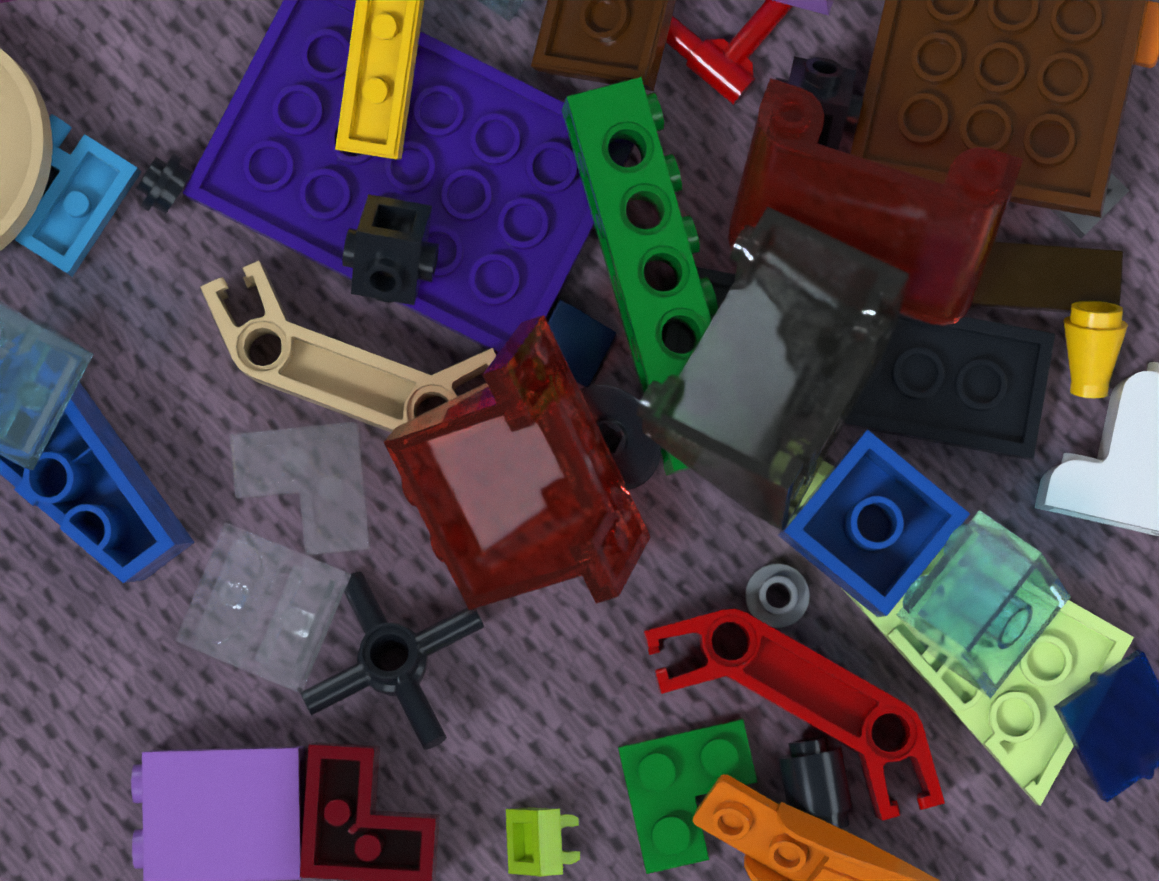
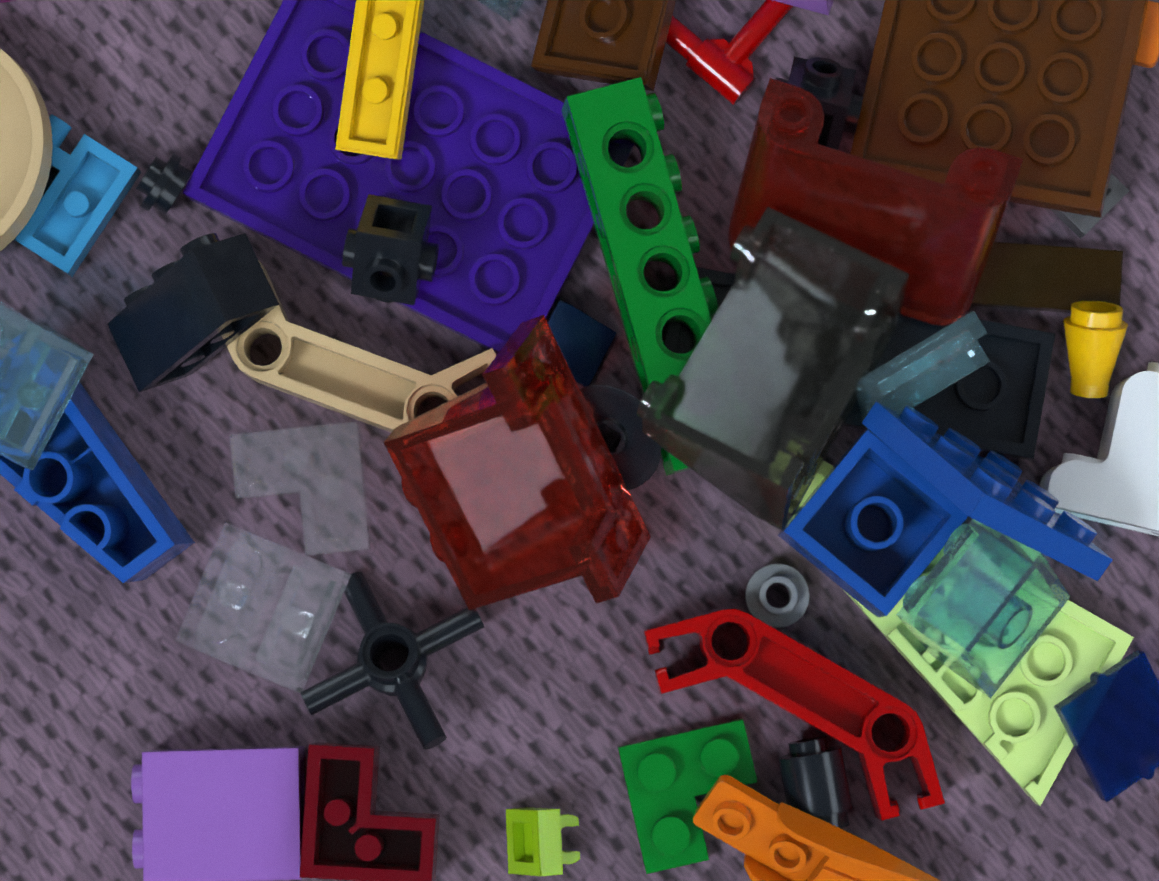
none -> black brick [107,233,279,392]
none -> clear light blue slope [856,310,990,432]
none -> blue plate [862,402,1113,581]

